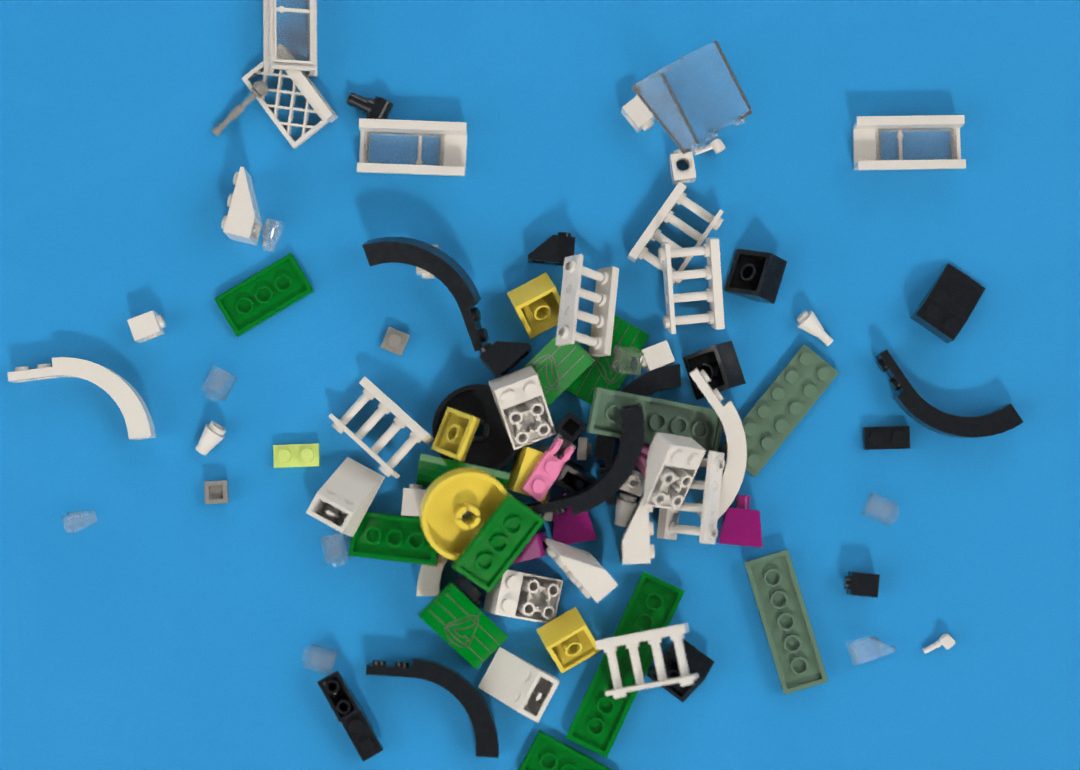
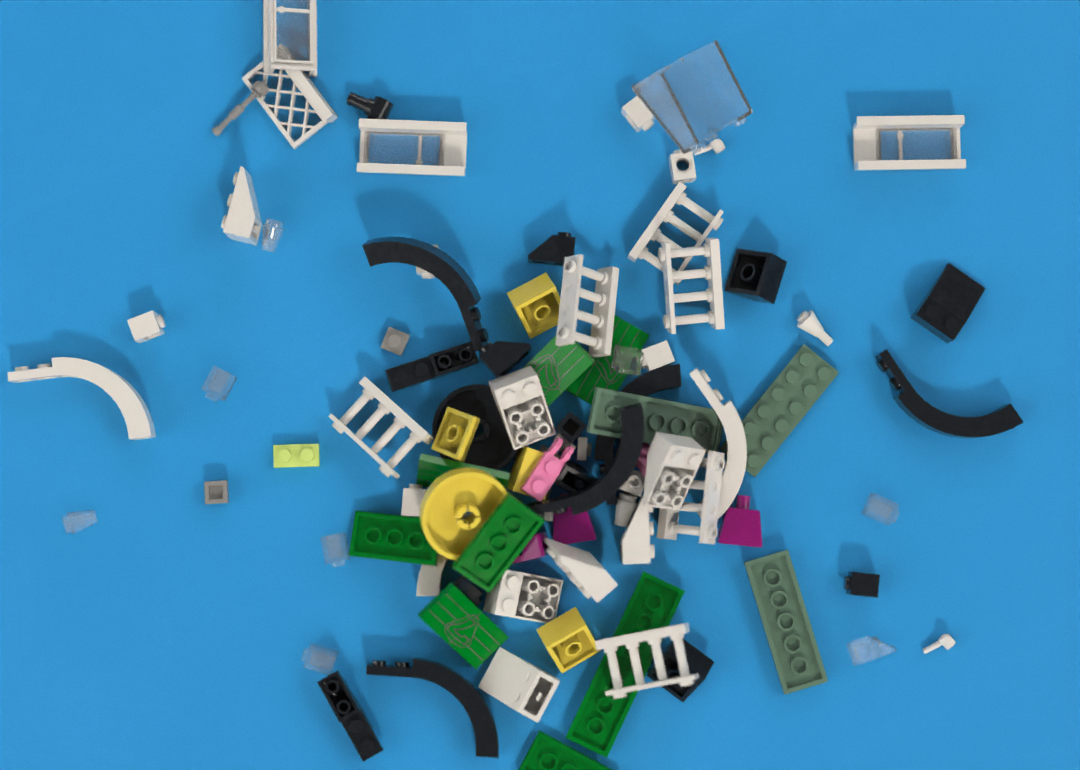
white cone [195,421,226,456] -> none
green tile [214,253,315,337] -> none
white slope [306,457,385,537] -> none
black slope [682,341,746,400] -> none
black plate [863,426,910,450] -> none
none -> black slope [385,342,479,392]

